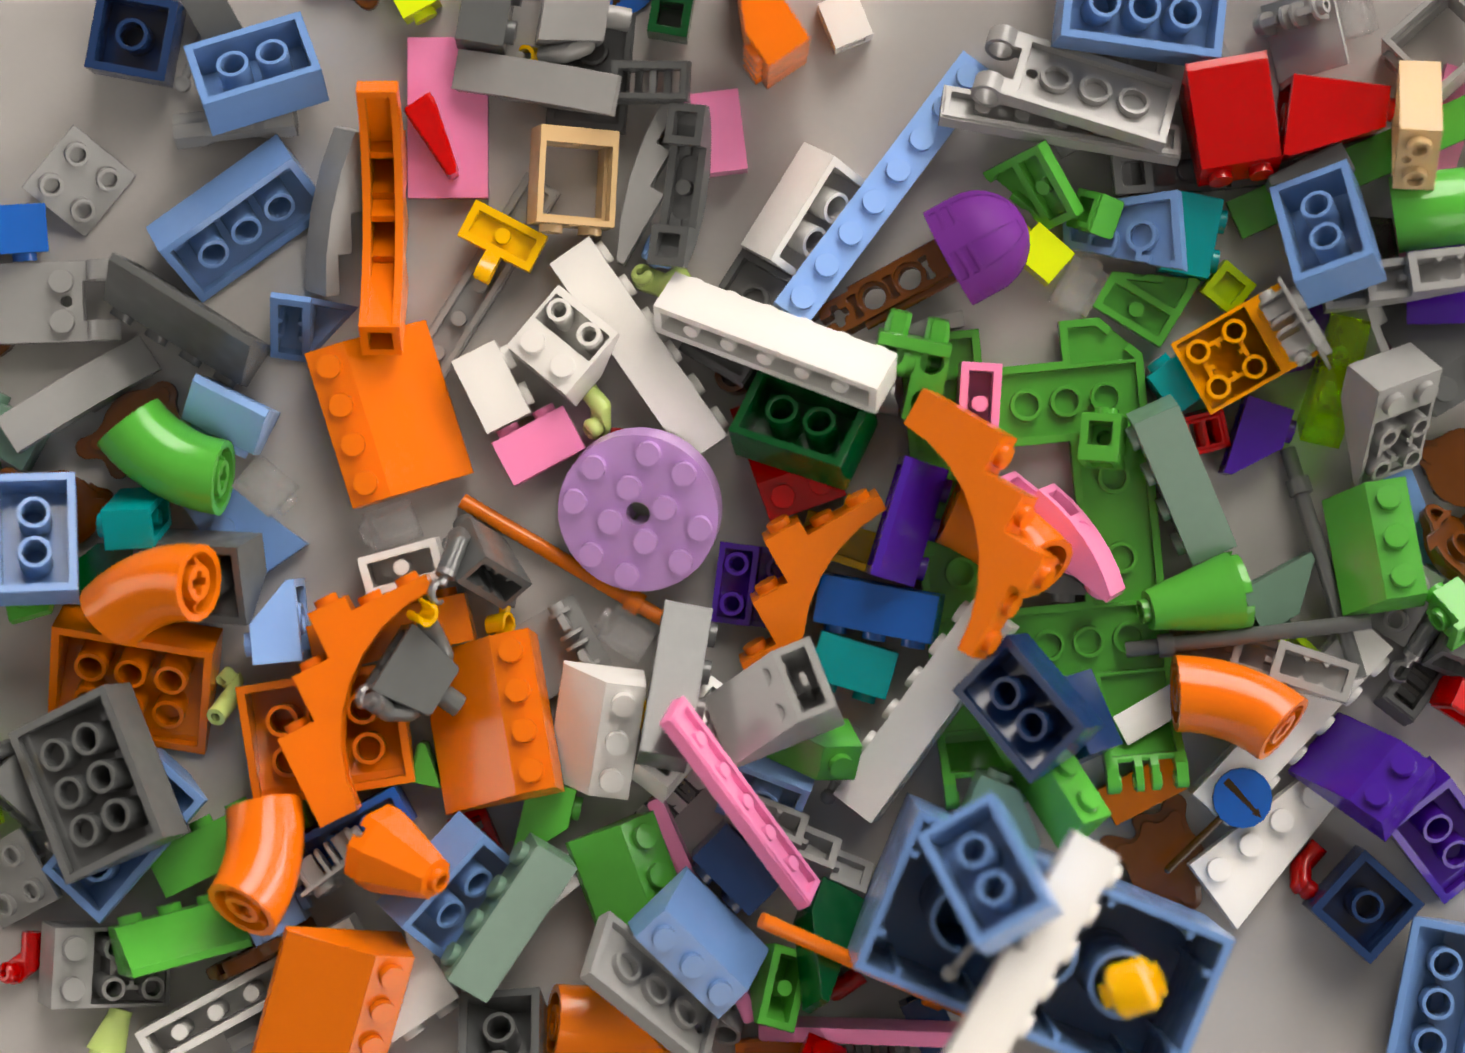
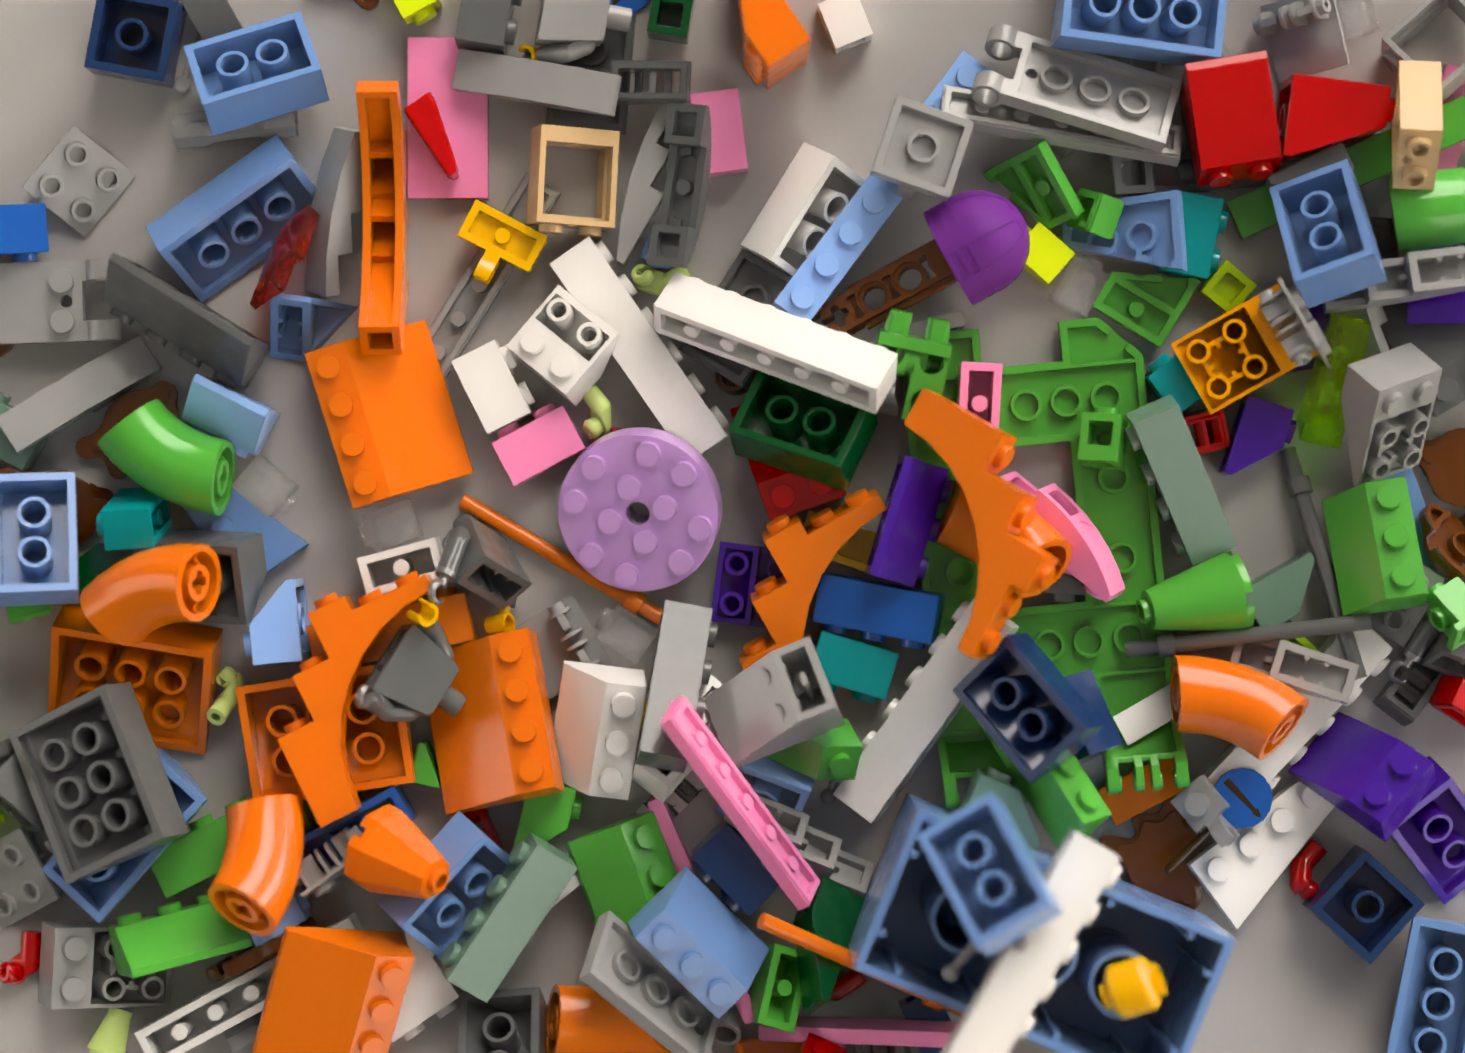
none -> clear red slope [250,204,320,309]
none -> light grey bracket [870,95,975,202]
none -> light grey plate [1170,775,1240,848]

